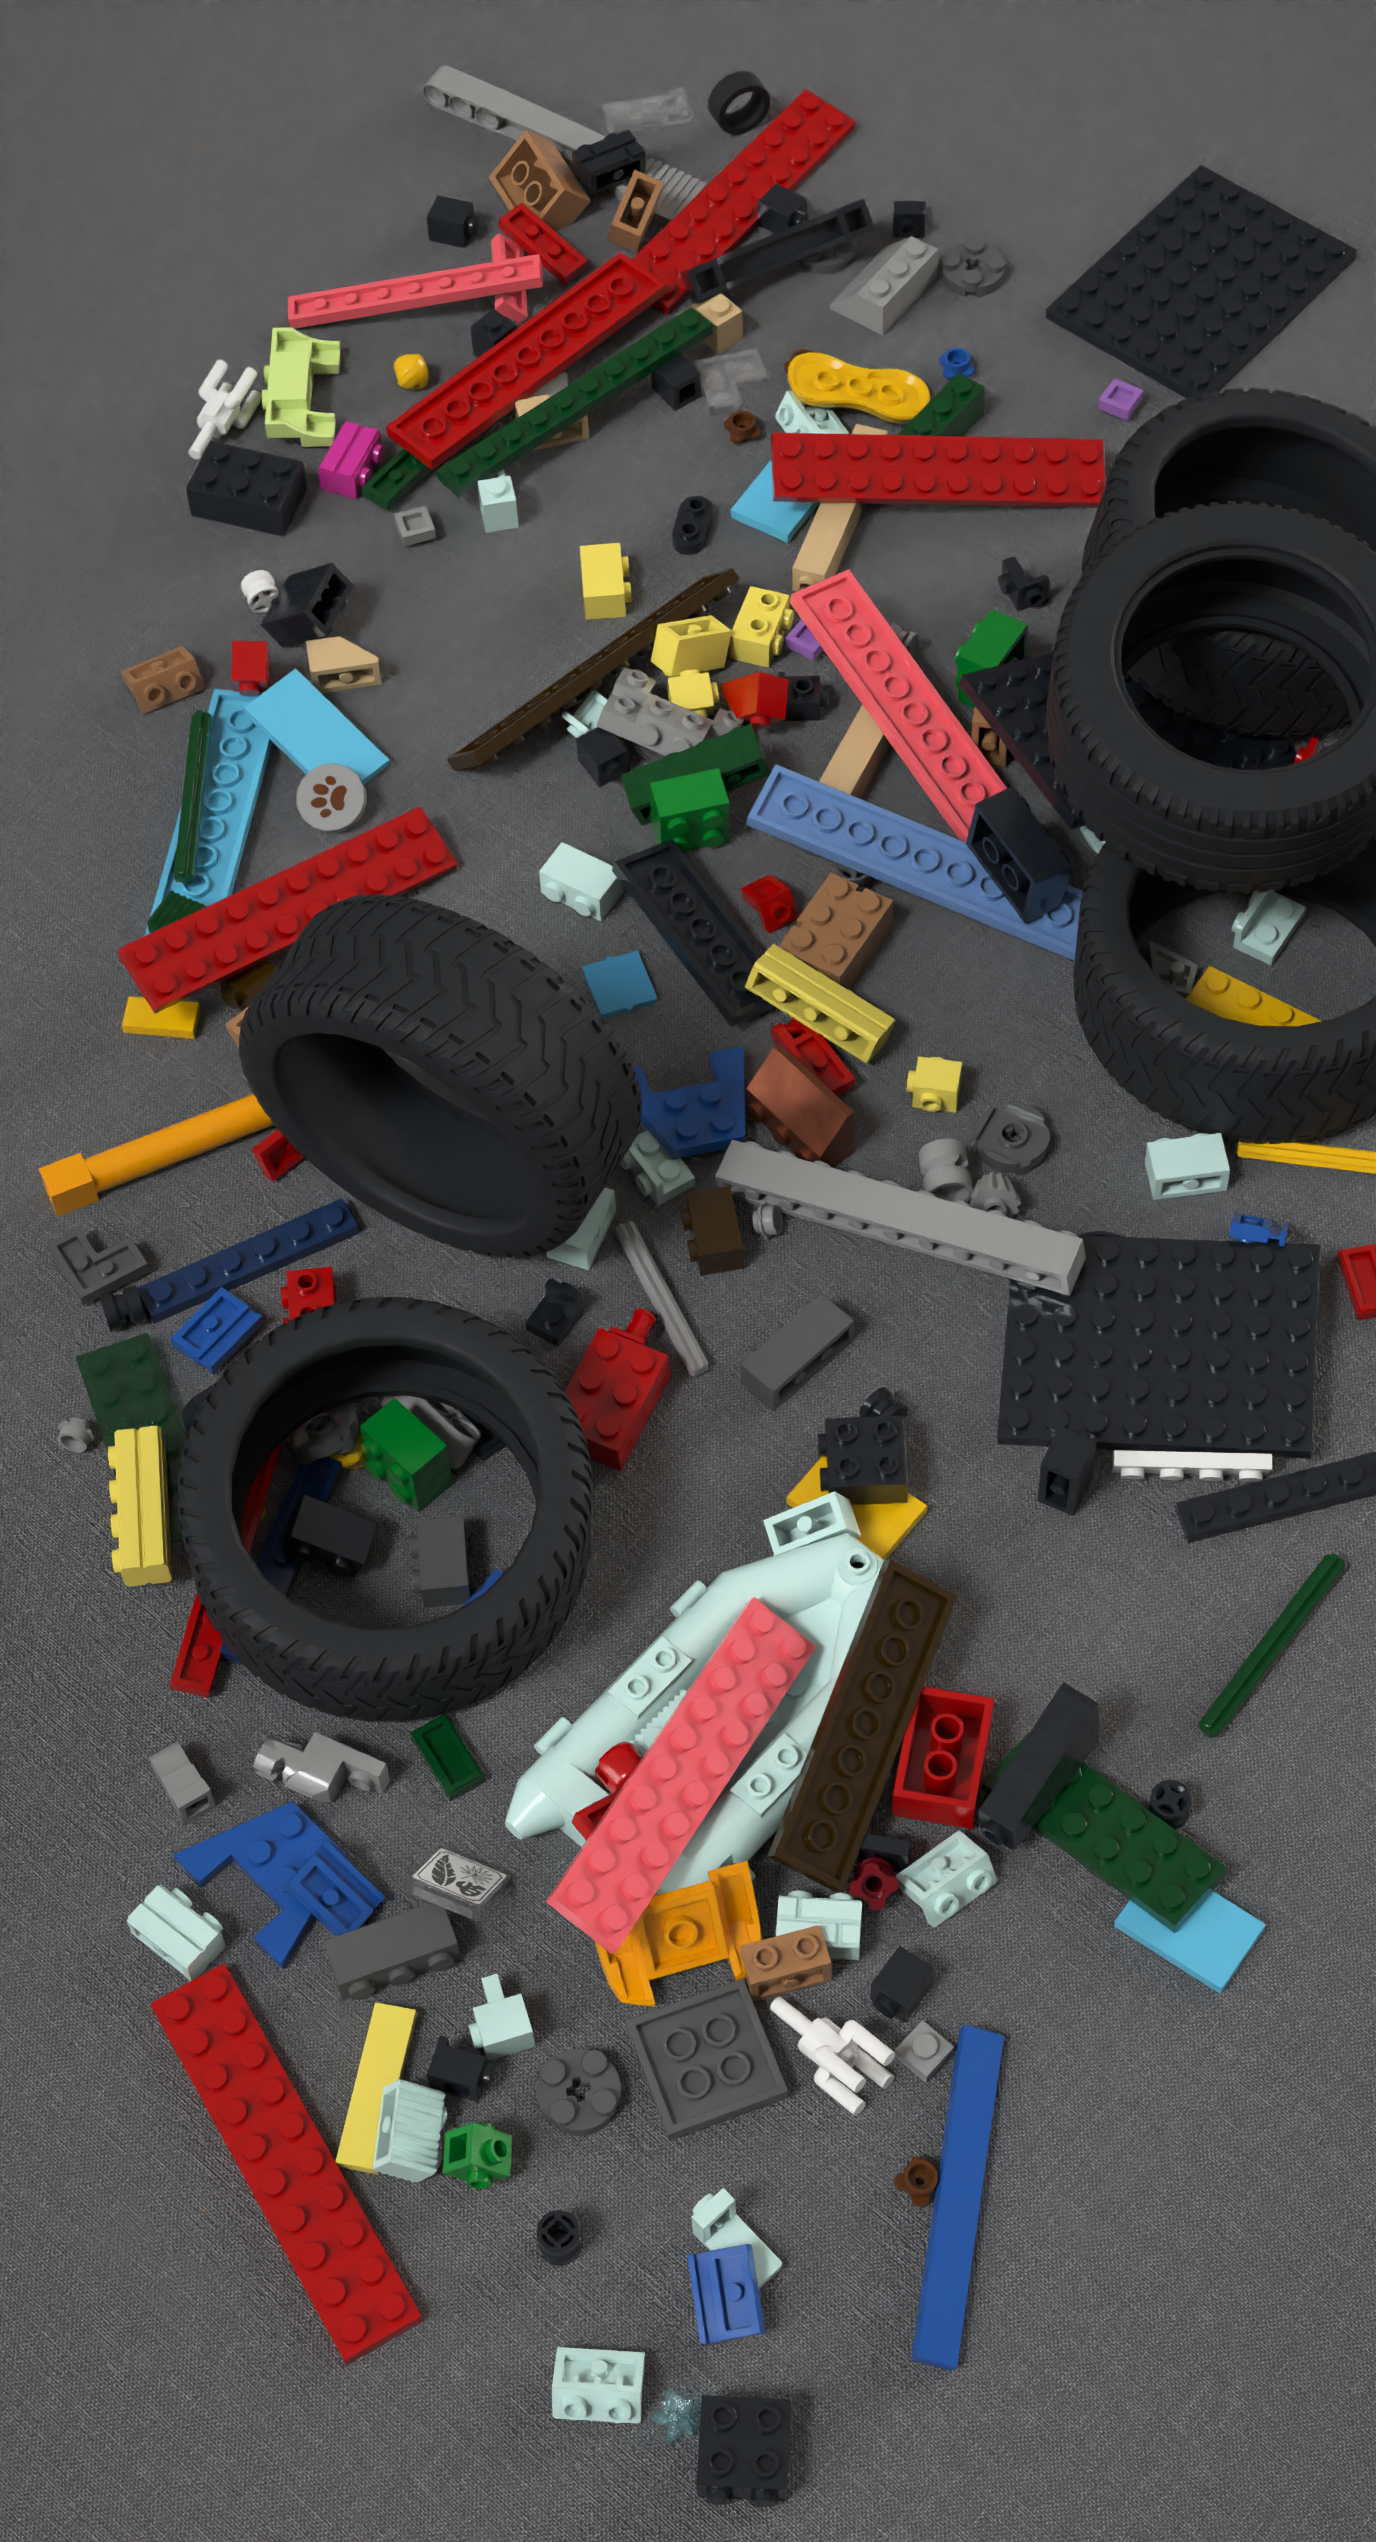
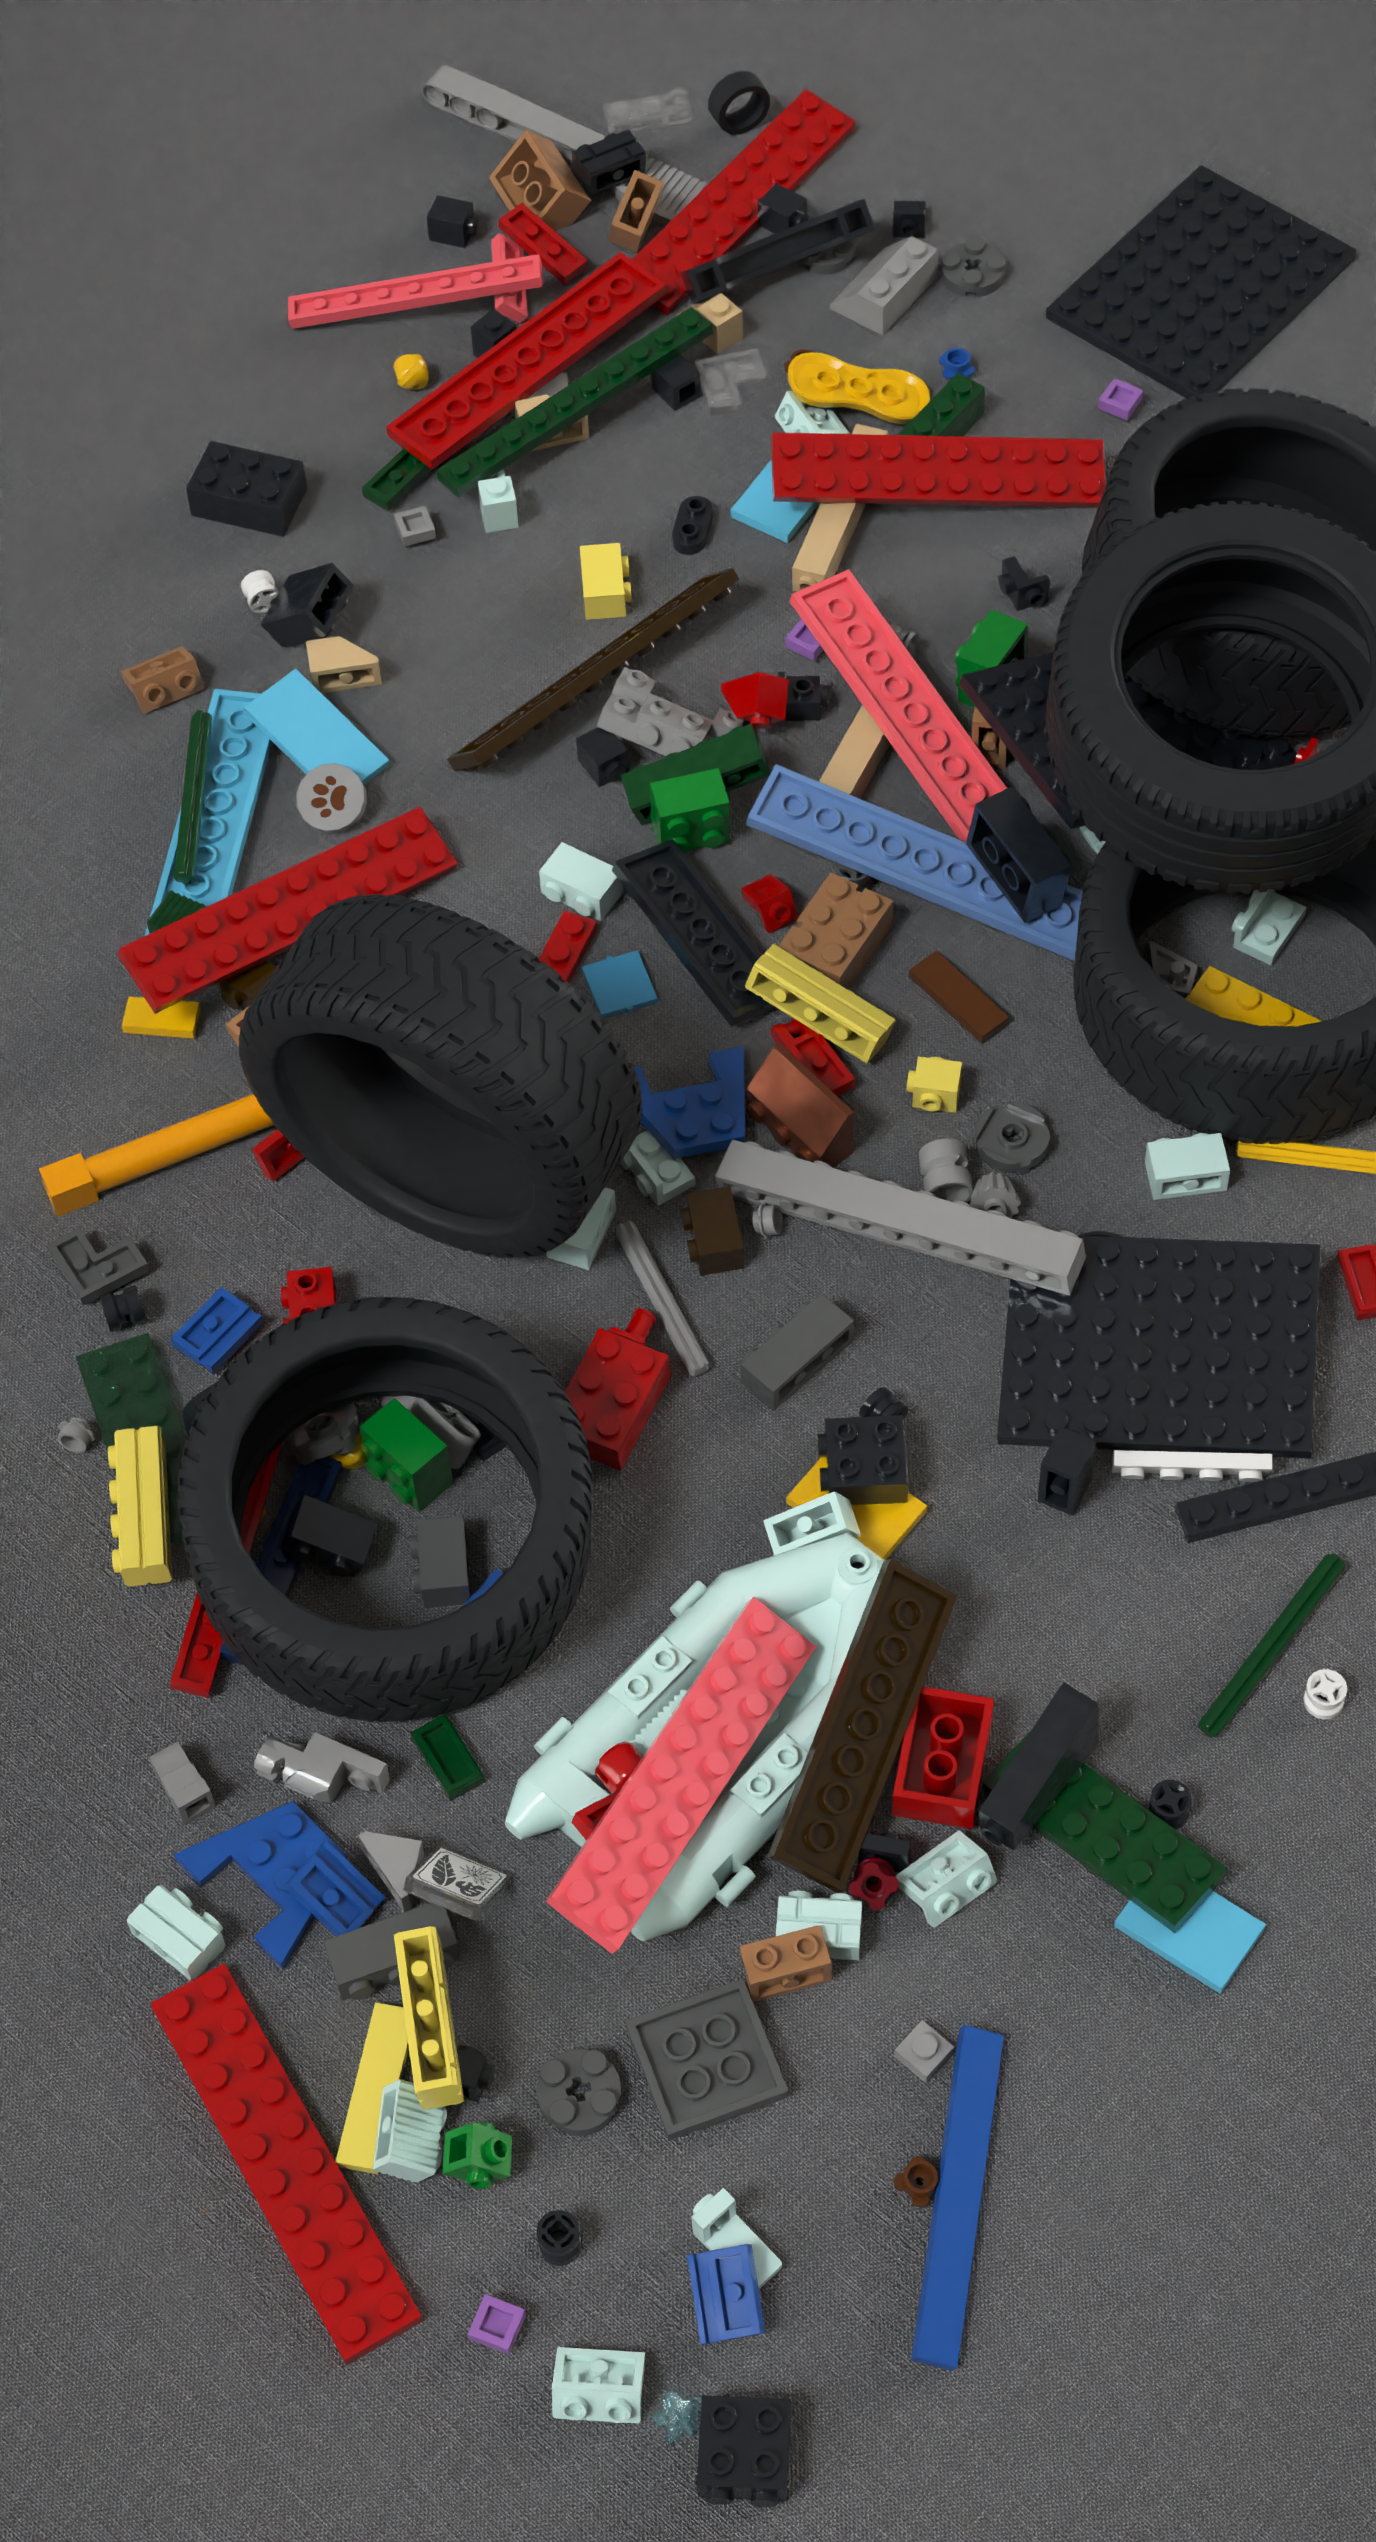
dark blue plate [137,1198,359,1324] -> none
white plant [188,360,262,459] -> none
red slope [231,641,272,696] -> none
yellowish green bracket [262,327,341,447] -> none
dark pink brick [318,421,385,499] -> none
light aqua brick [468,1974,535,2061] -> none
black bracket [525,1278,583,1347] -> none
light aqua bracket [561,690,608,738] -> none
light orange piece [595,1860,763,2006] -> none
light yellow brick [650,615,732,677] -> none
light yellow brick [667,669,719,718] -> none
reddish brown plate [724,411,761,444] -> none
light yellow brick [730,586,794,668] -> none
white plant [770,1996,895,2116] -> none
black brick [870,1945,934,2023] -> none
blue plate [1229,1213,1289,1246] -> none
none -> light grey slope [358,1831,425,1913]
none -> light yellow brick [394,1926,464,2110]
none -> medium lavender plate [468,2294,526,2355]
none -> red plate [539,911,597,983]
none -> reddish brown tile [909,951,1009,1044]
none -> white wheel [1303,1669,1347,1720]

